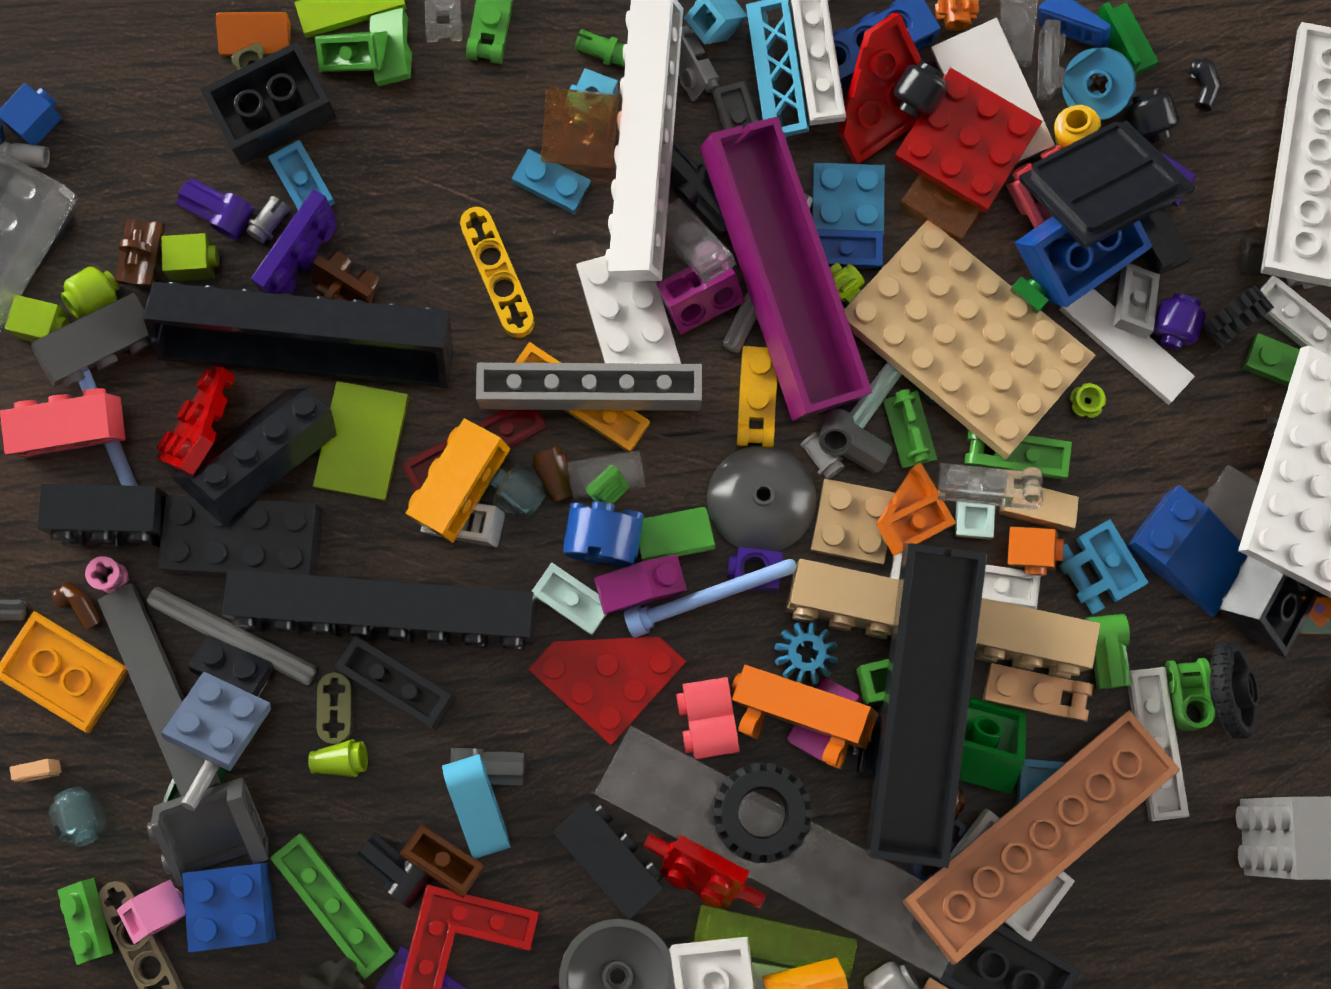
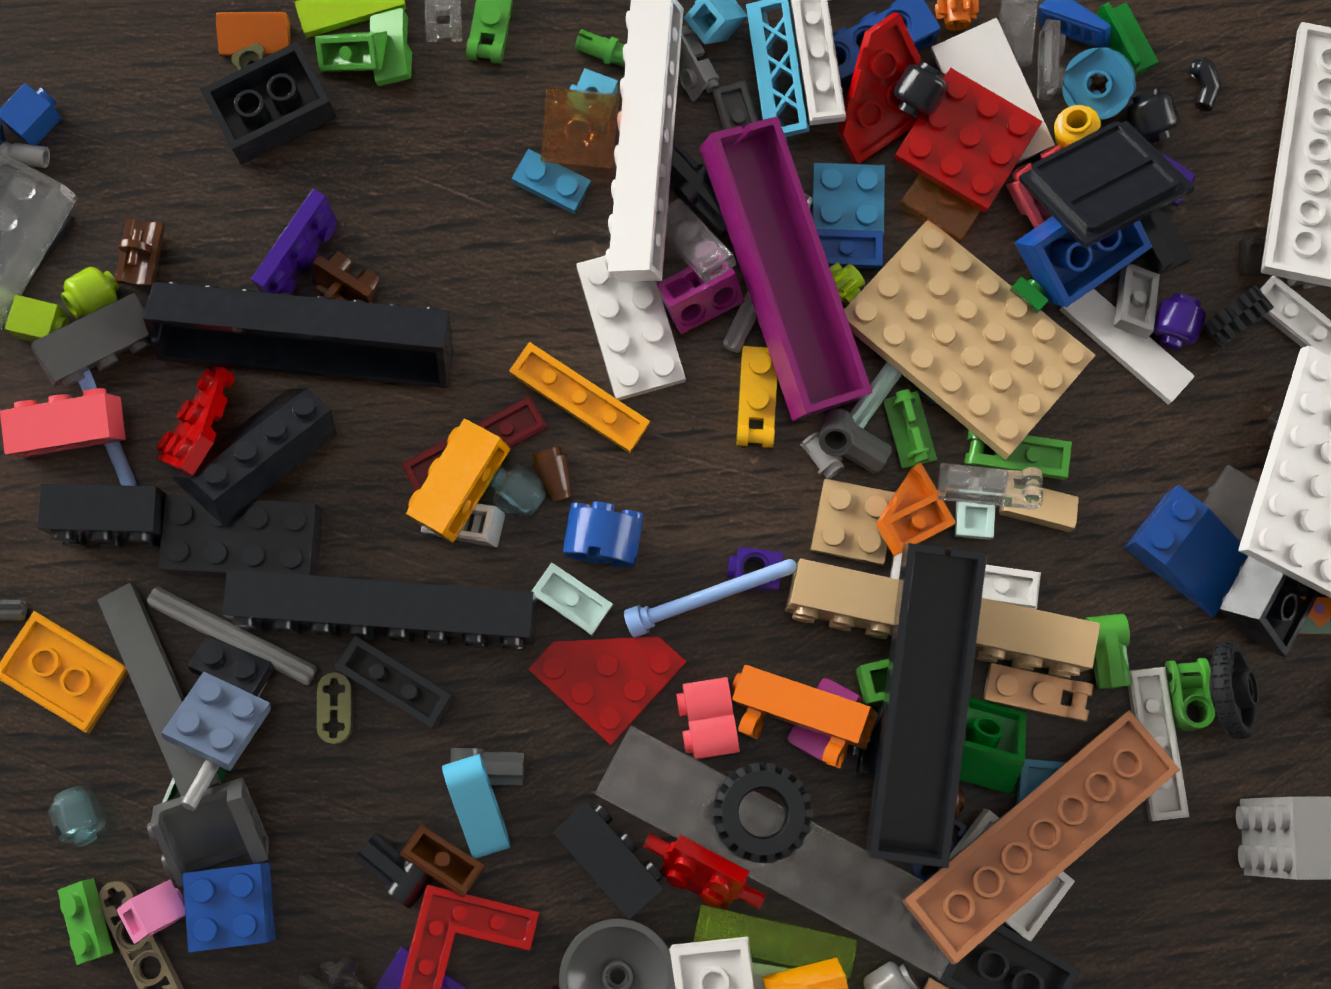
light nougat tile [10,759,62,782] -> none
reddish brown arm [52,583,102,629] -> none
bright pink bush [85,556,129,594] -> none
lime brick [162,233,220,282] -> none
dark purple piece [176,178,255,240] -> none
light grey pin [246,196,290,244] -> none
dark azure plate [268,140,336,210] -> none
bright green plate [270,833,397,979] -> none
lime cone [308,739,368,777] -> none
lime tile [313,381,409,502] -> none
yellow beam [460,207,534,338] -> none
light grey brick [476,363,702,411] -> none
clear plate [568,451,646,500] -> none
bright green slope [585,464,630,504] -> none
magenta slope [594,554,687,614] -> none
bright green slope [639,507,715,562] -> none
dark grey dish [707,445,817,552] -> none
dark azure gear [774,622,838,685] -> none
orange brick [1008,527,1064,576] -> none
dark azure plate [1059,519,1149,615] -> none
lime plate [1070,383,1106,418] -> none
bright green plate [1242,333,1300,387] -> none

